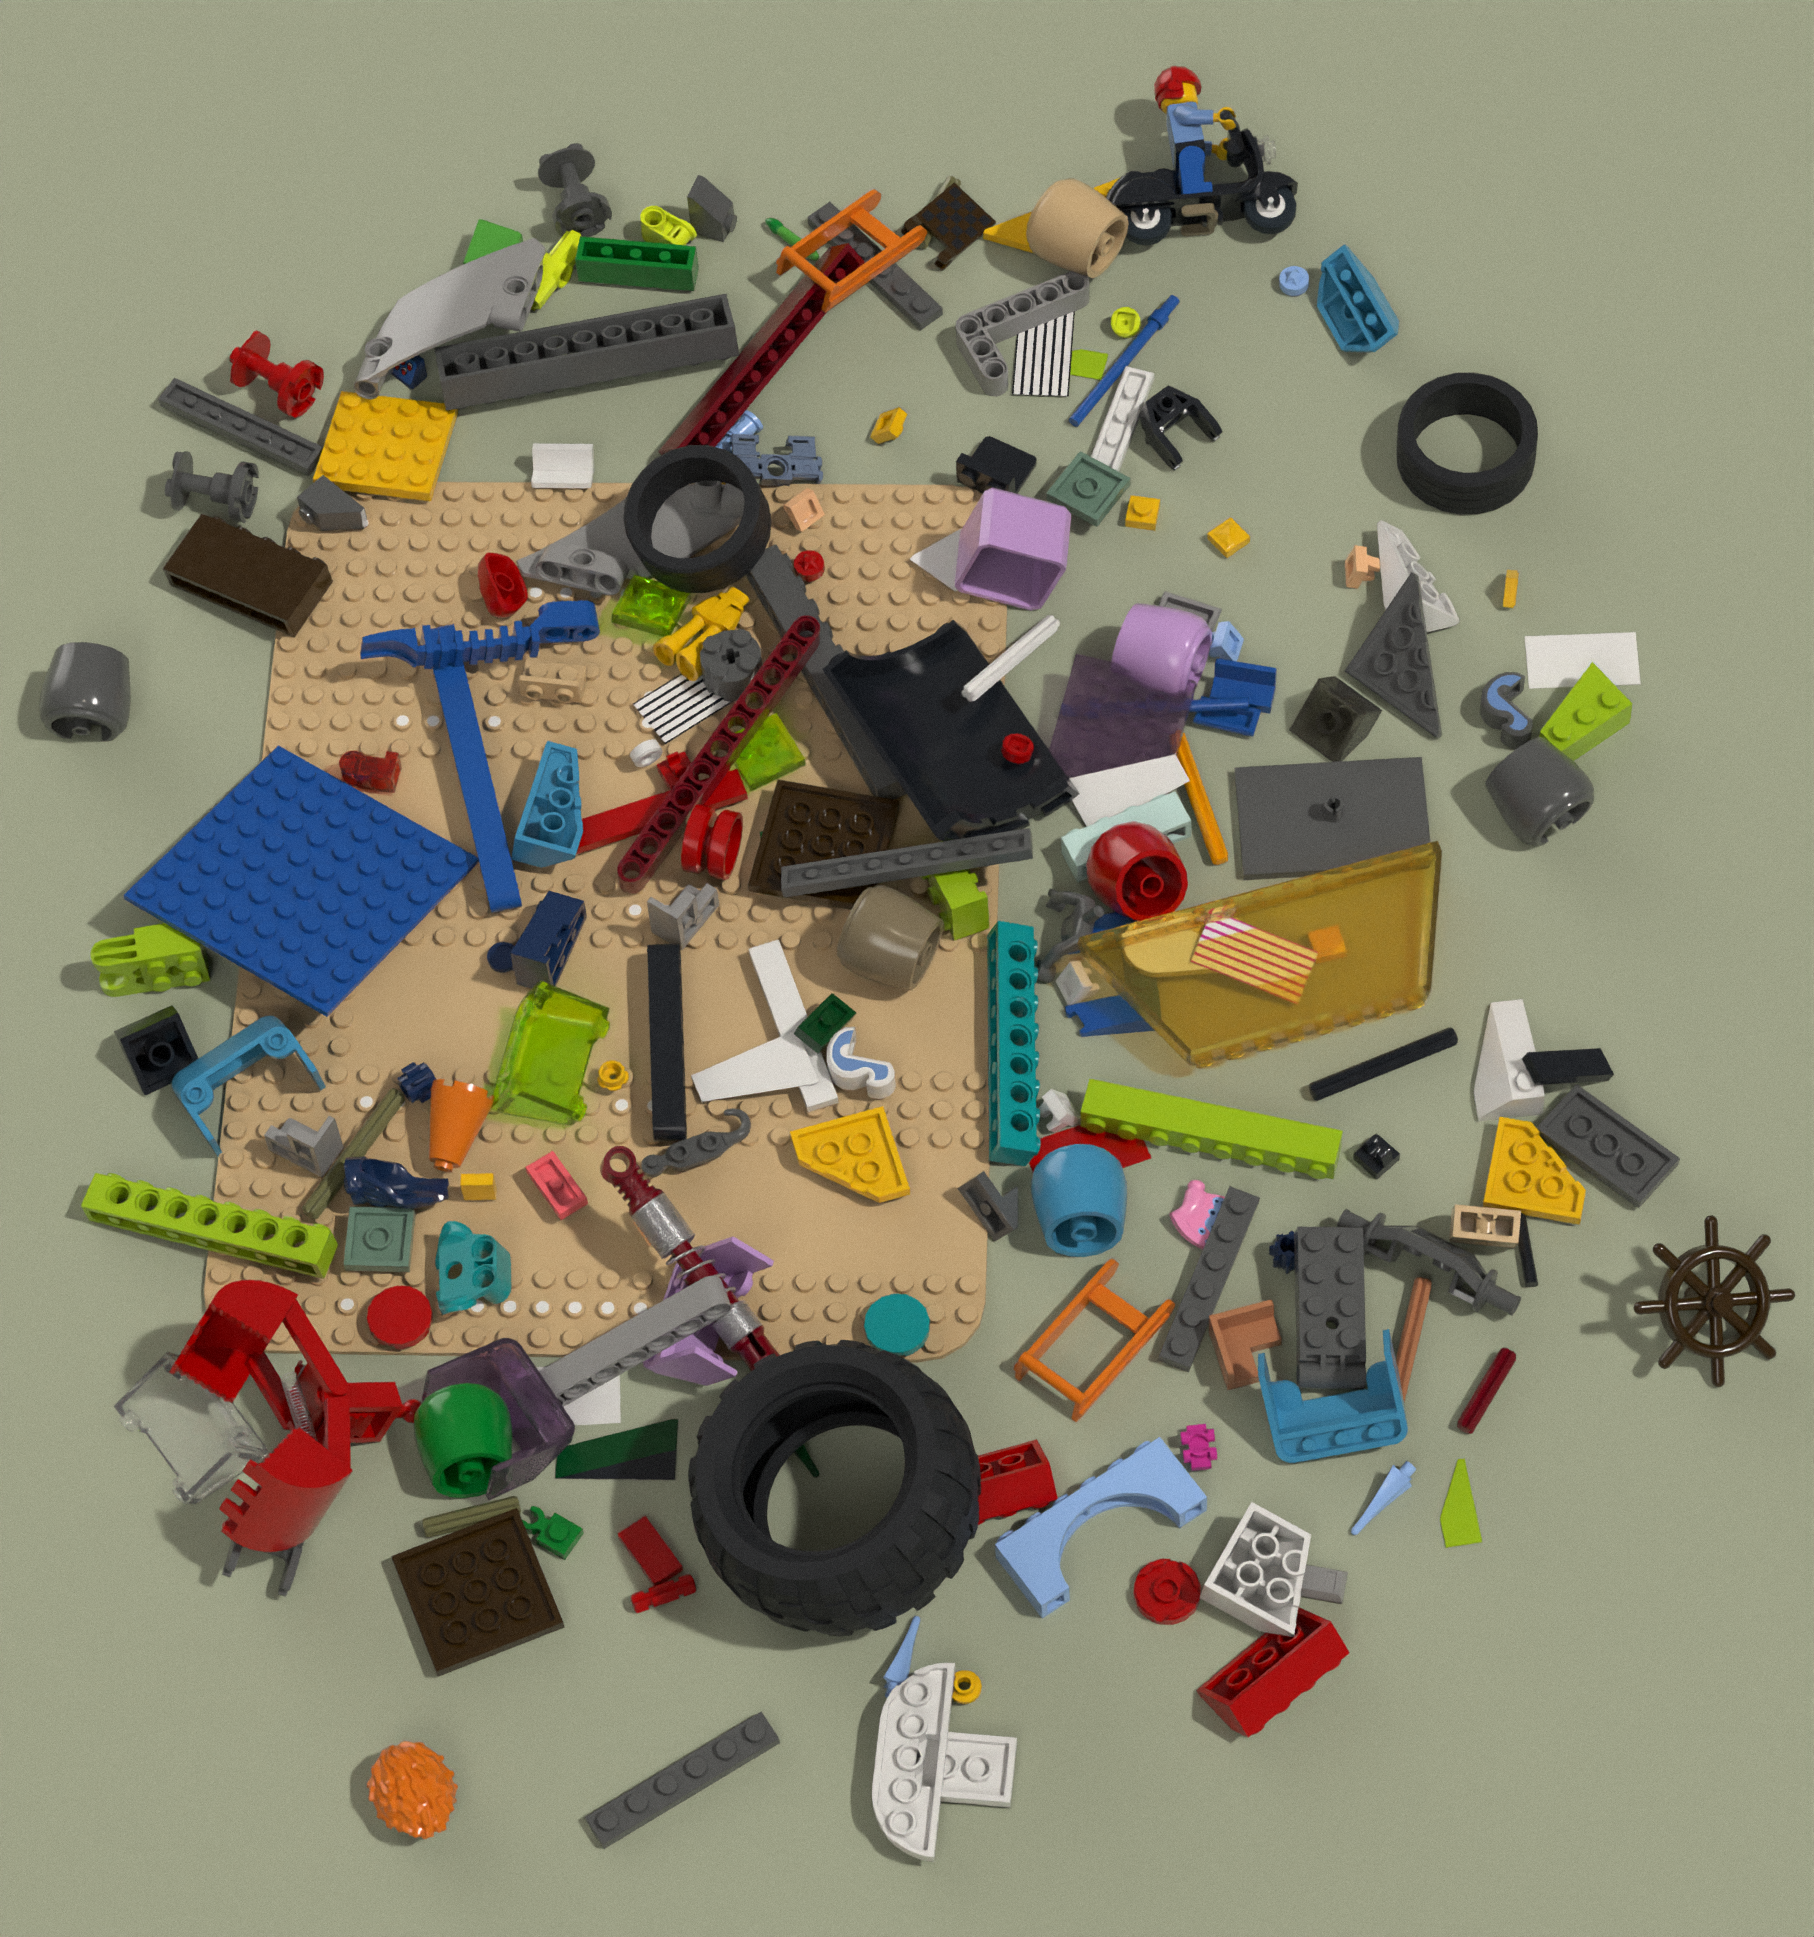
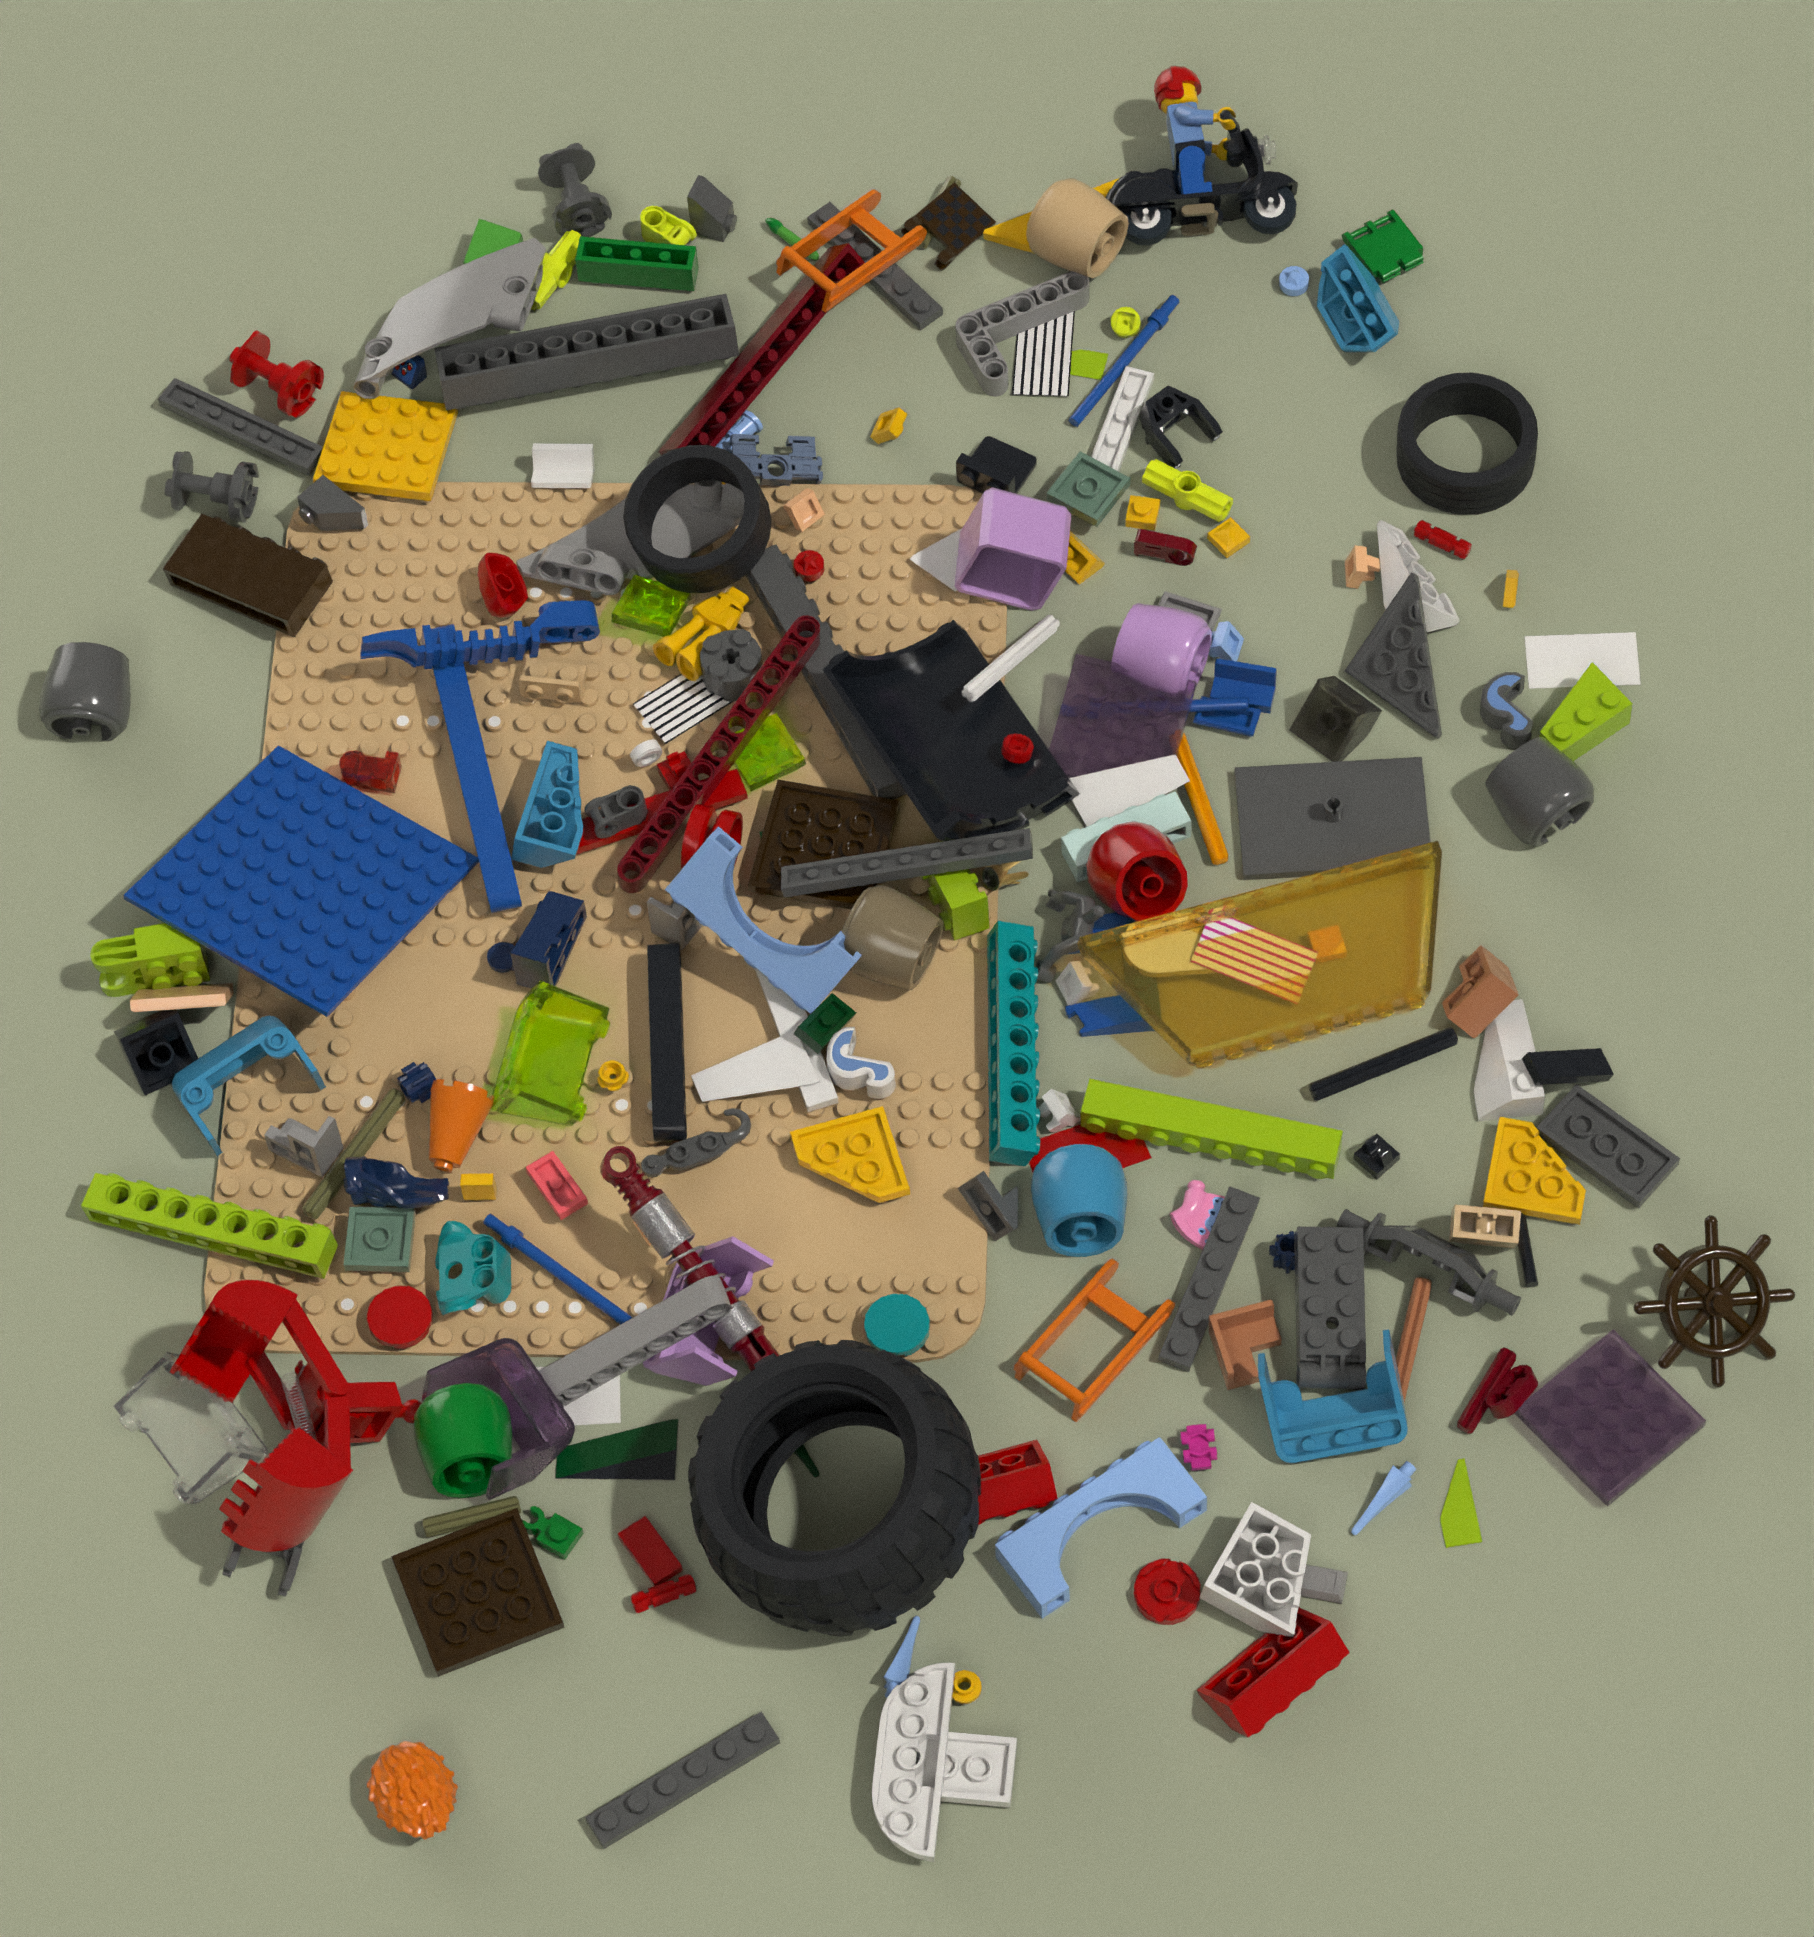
none -> light nougat tile [130,983,234,1012]
none -> blue bar [483,1213,633,1325]
none -> dark grey piece [584,785,648,838]
none -> light blue arch [665,826,862,1014]
none -> pearl gold piece [982,861,1029,891]
none -> yellow slope [1065,531,1105,584]
none -> dark red piece [1134,529,1197,566]
none -> neon yellow piece [1142,459,1233,522]
none -> green plate [1342,209,1424,283]
none -> red axle [1414,520,1472,559]
none -> nougat panel [1442,945,1519,1038]
none -> dark red beam [1486,1365,1538,1419]
none -> clear purple plate [1515,1329,1706,1507]

